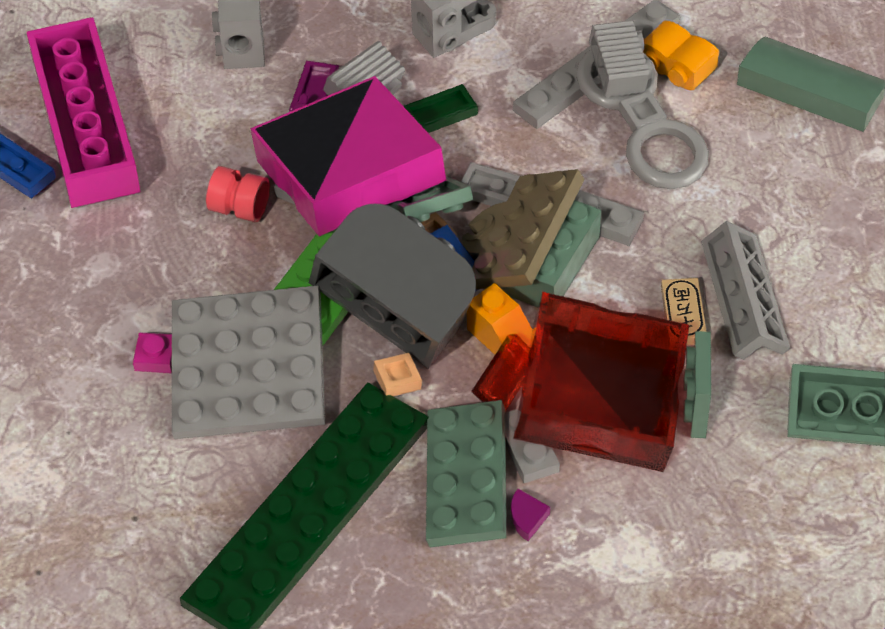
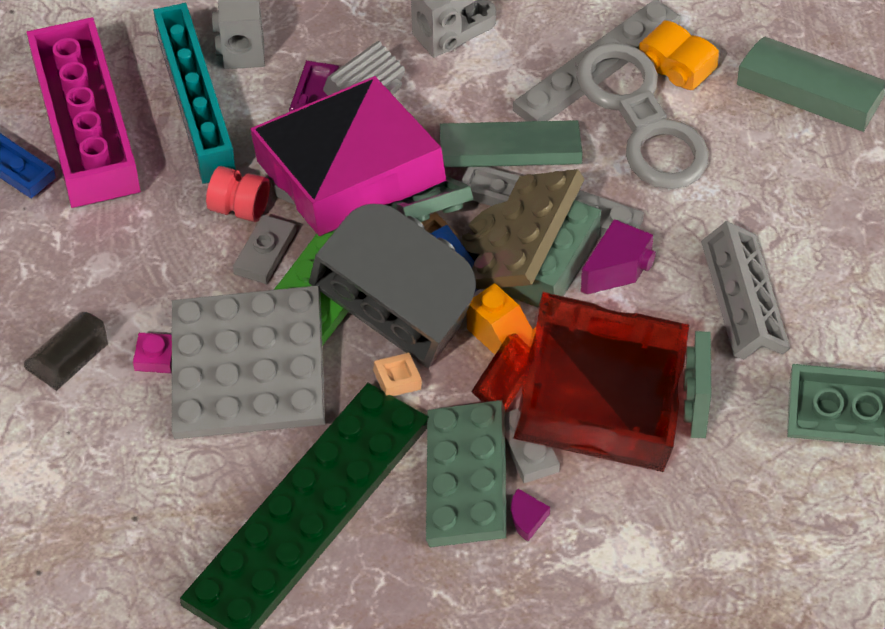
dark green tile [404,84,478,133] -> none
light grey brick [589,20,653,98] -> none
tan tile [661,278,706,346] -> none
none -> clear smoke brick [24,312,108,391]
none -> teal brick [153,2,236,184]
none -> light grey plate [233,214,296,284]
none -> sand green tile [440,120,582,167]
none -> magenta slope [581,219,656,295]

